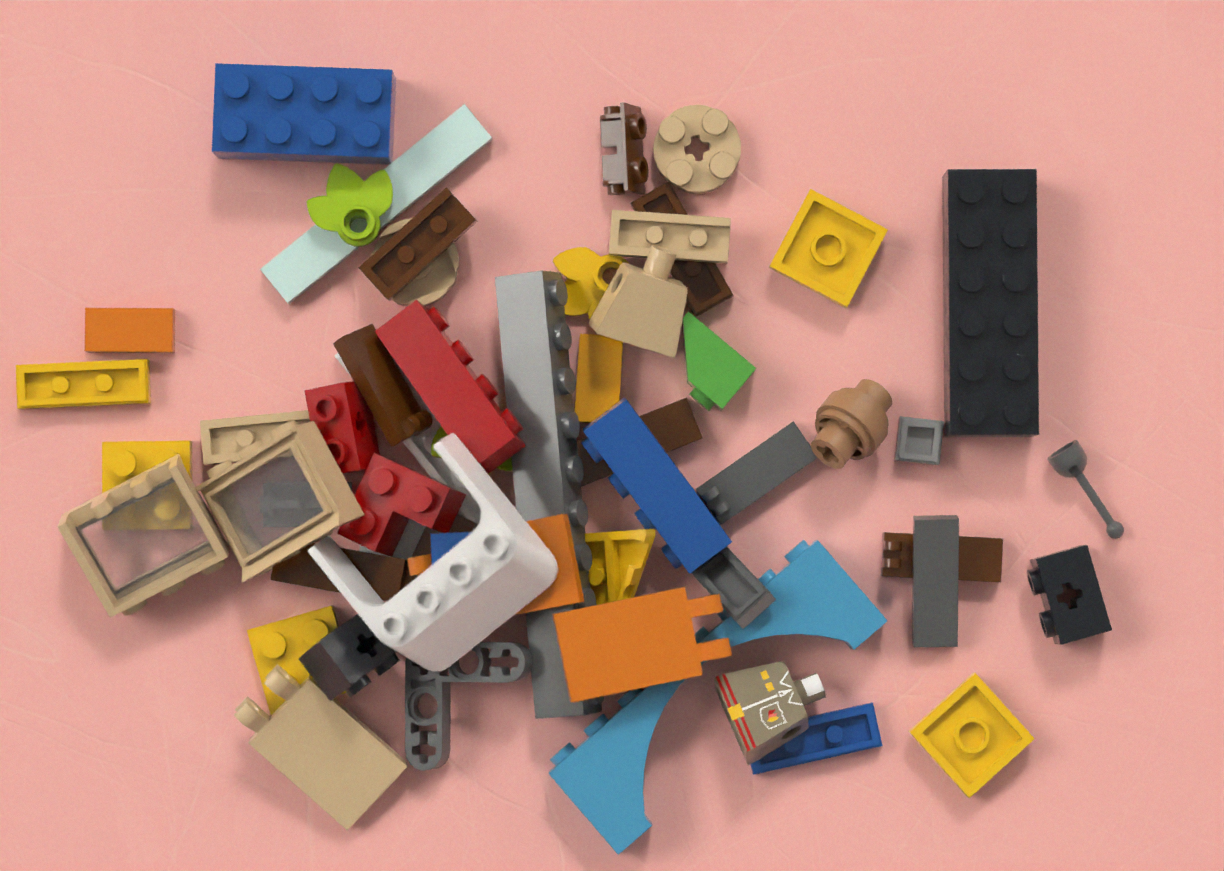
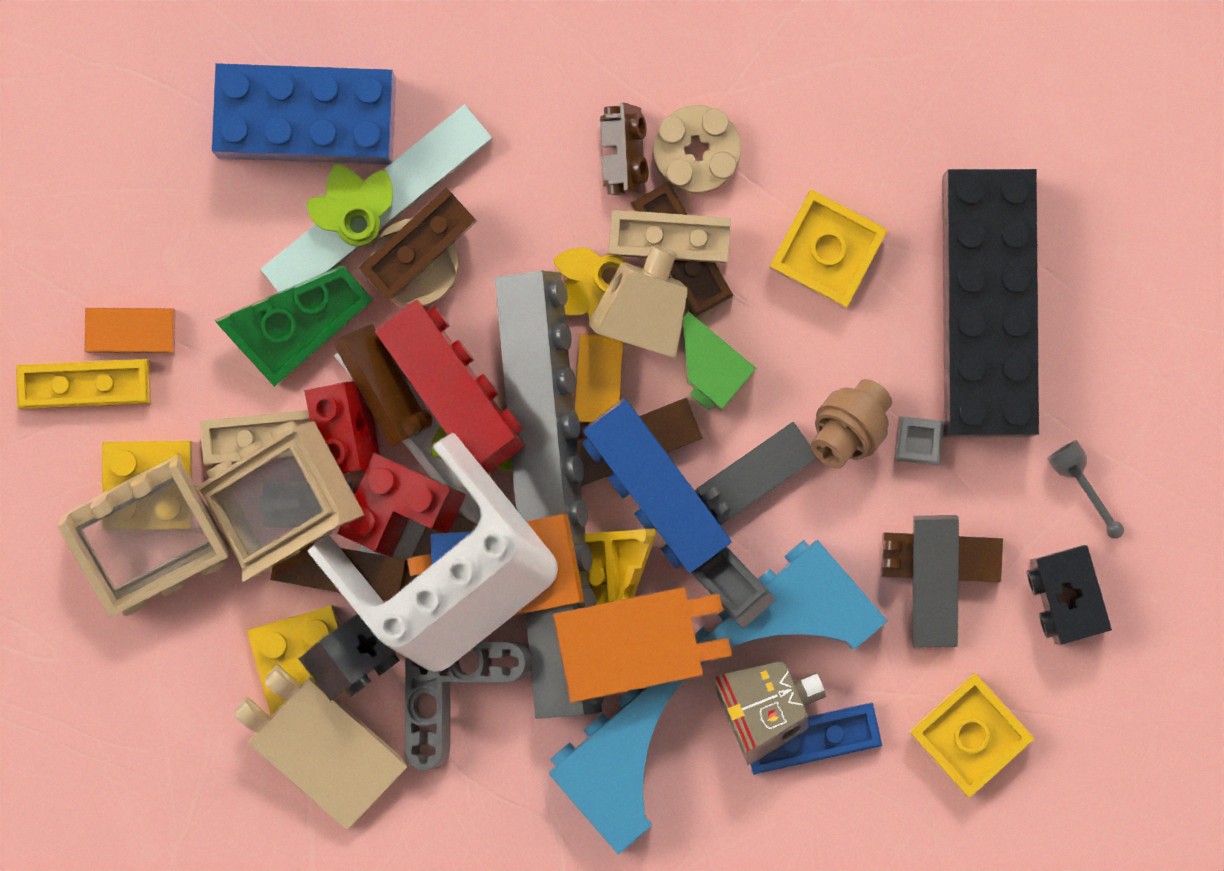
none -> green wing [215,265,373,387]

